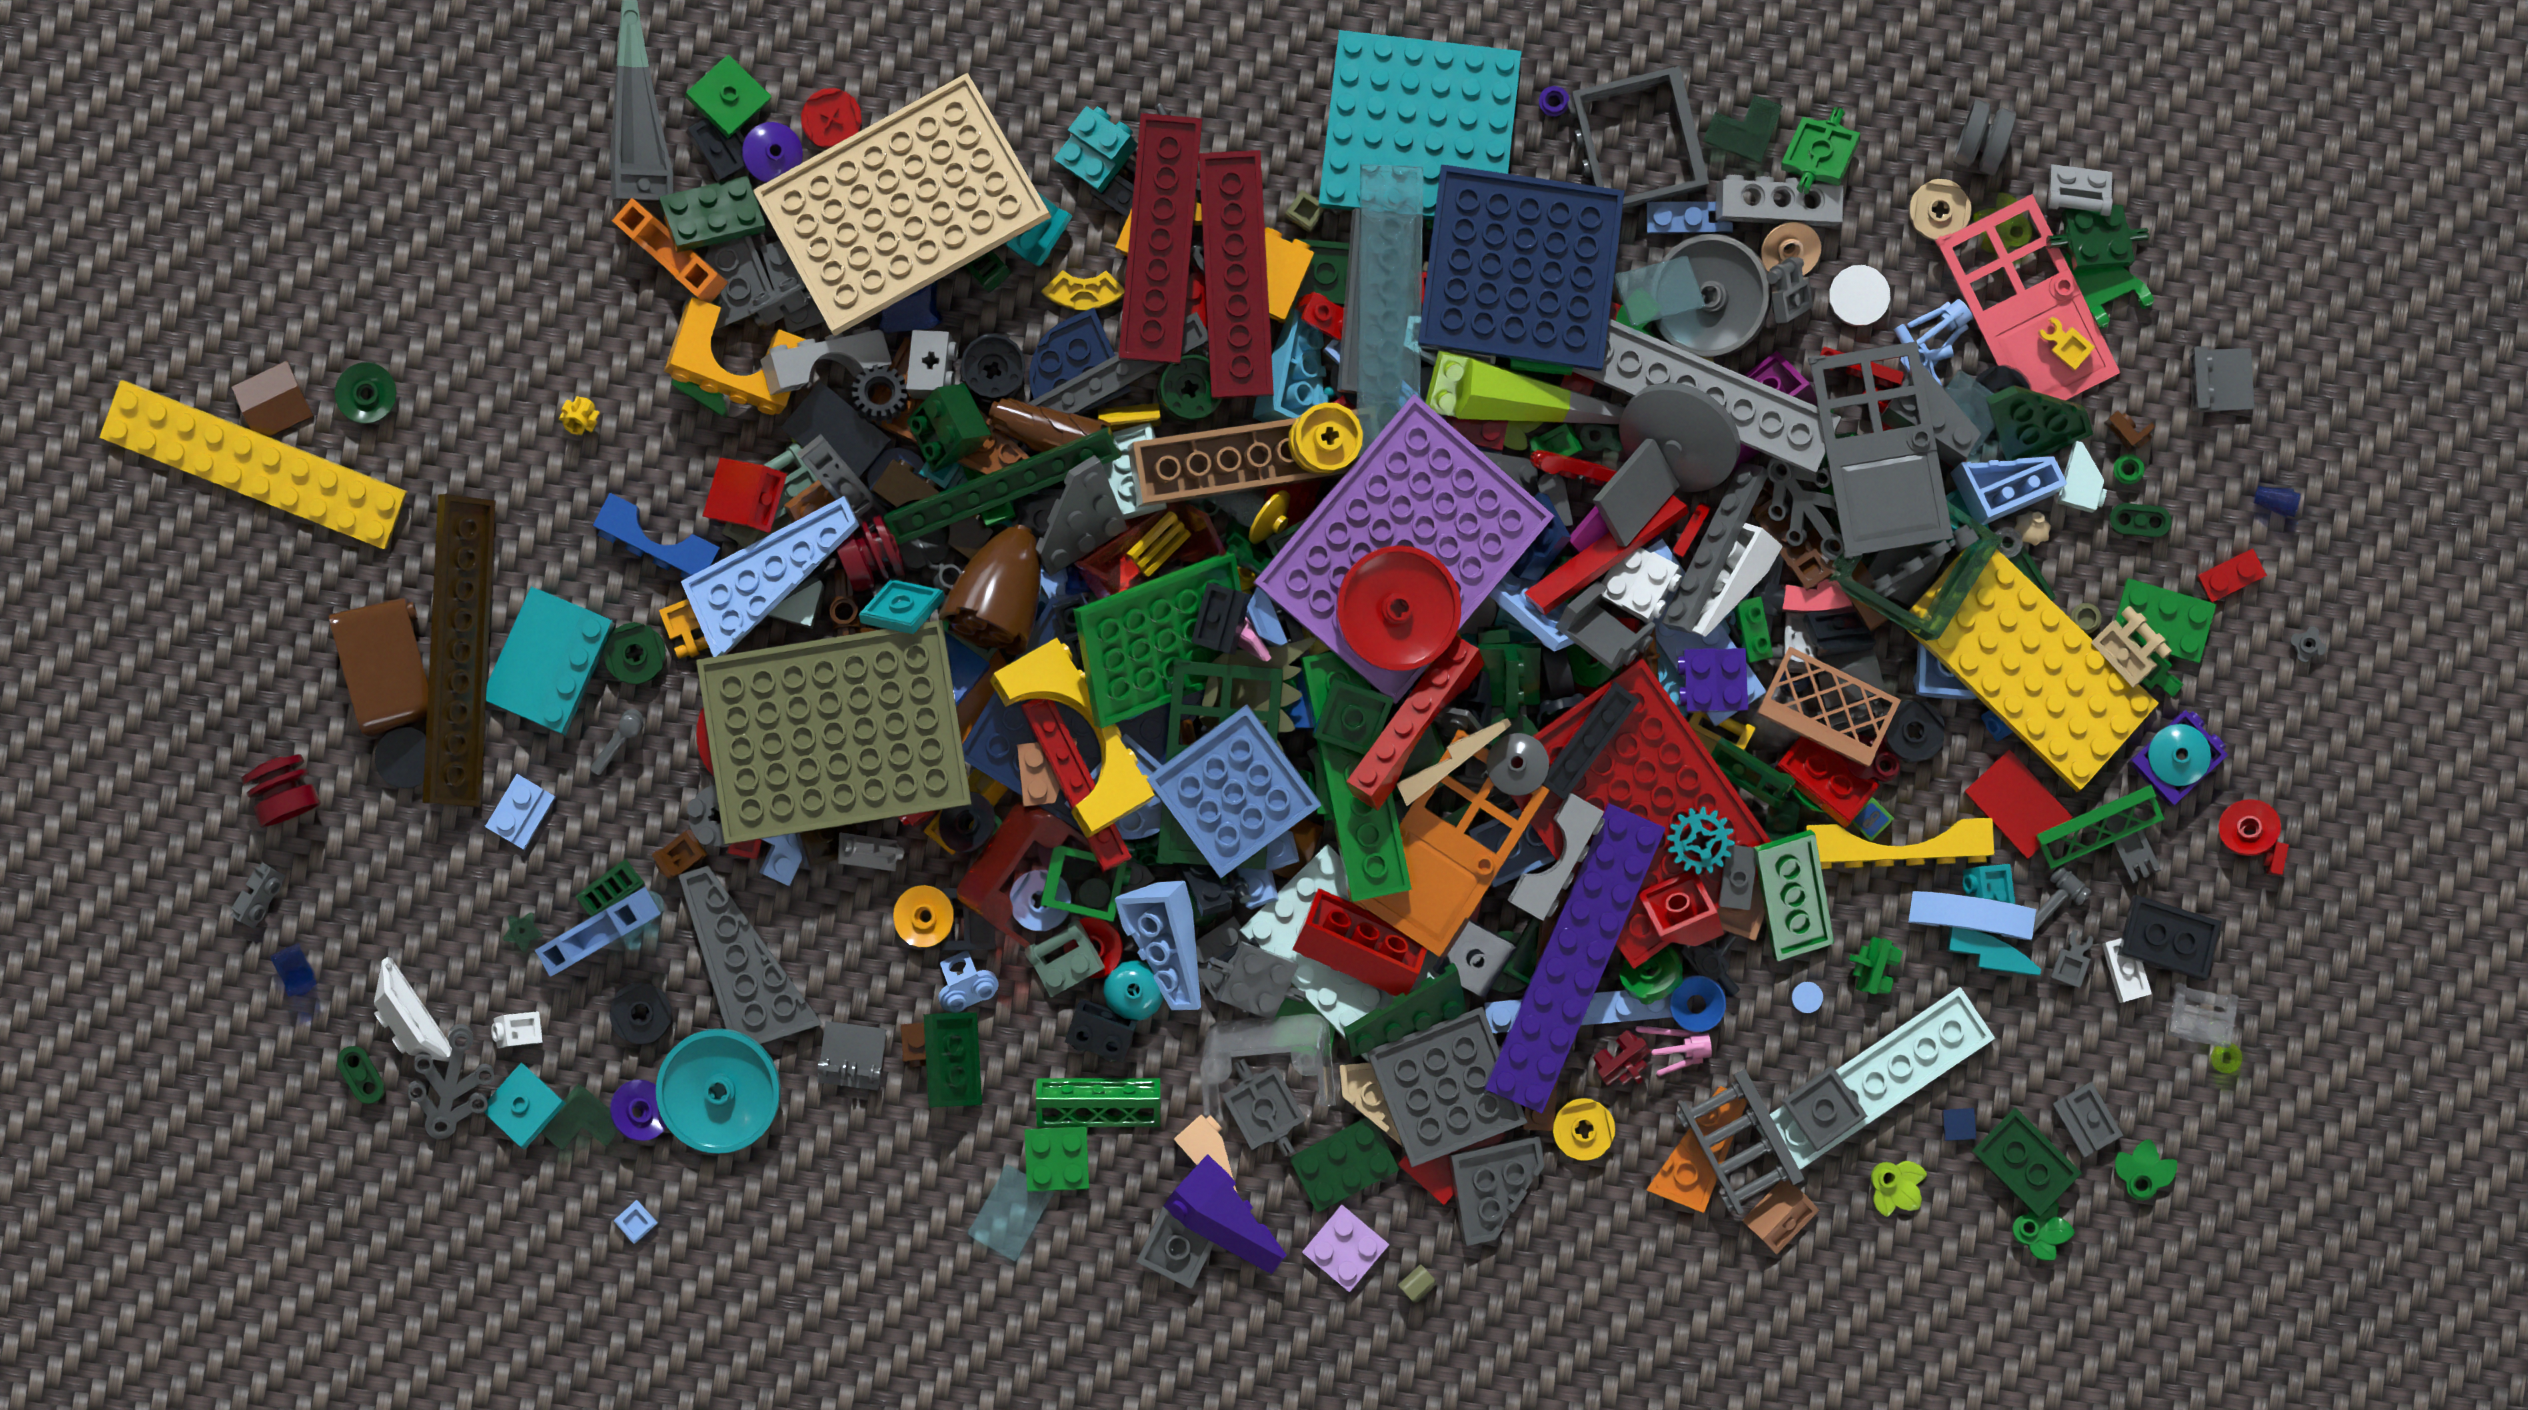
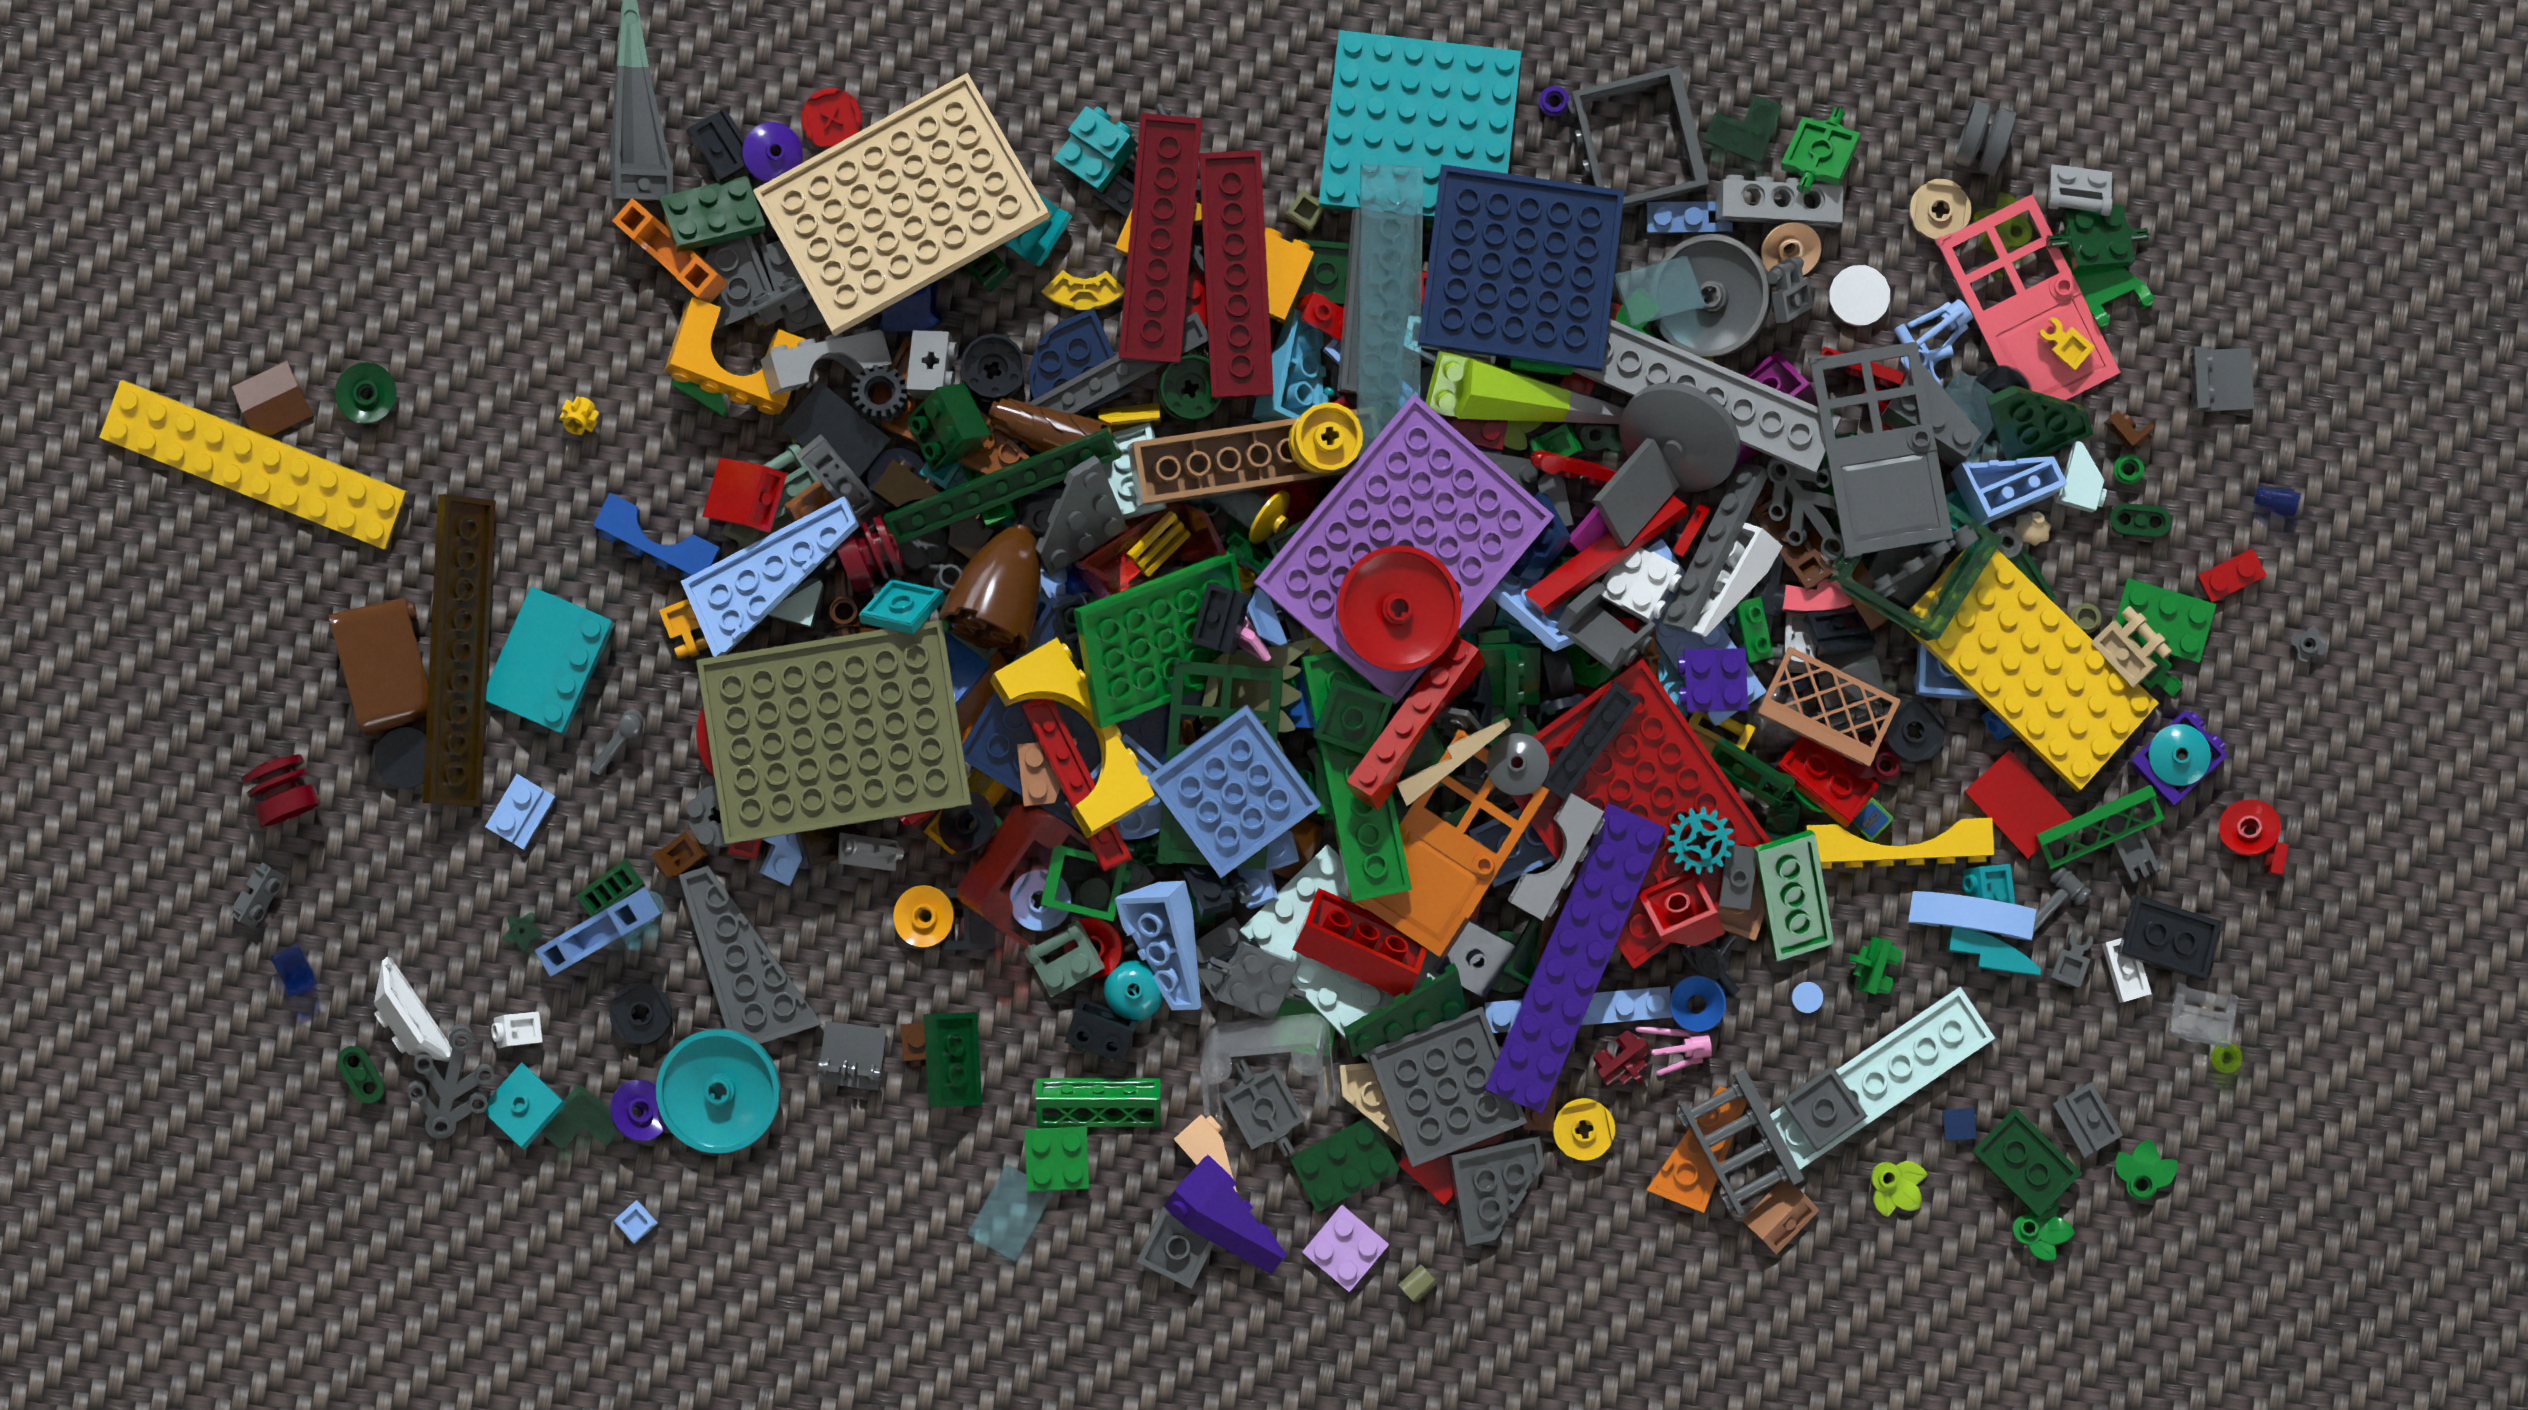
dark green plate [603,622,666,685] -> none
green plate [684,54,772,138] -> none
light blue bracket [938,950,999,1013] -> none
green plate [1620,946,1683,1005] -> none

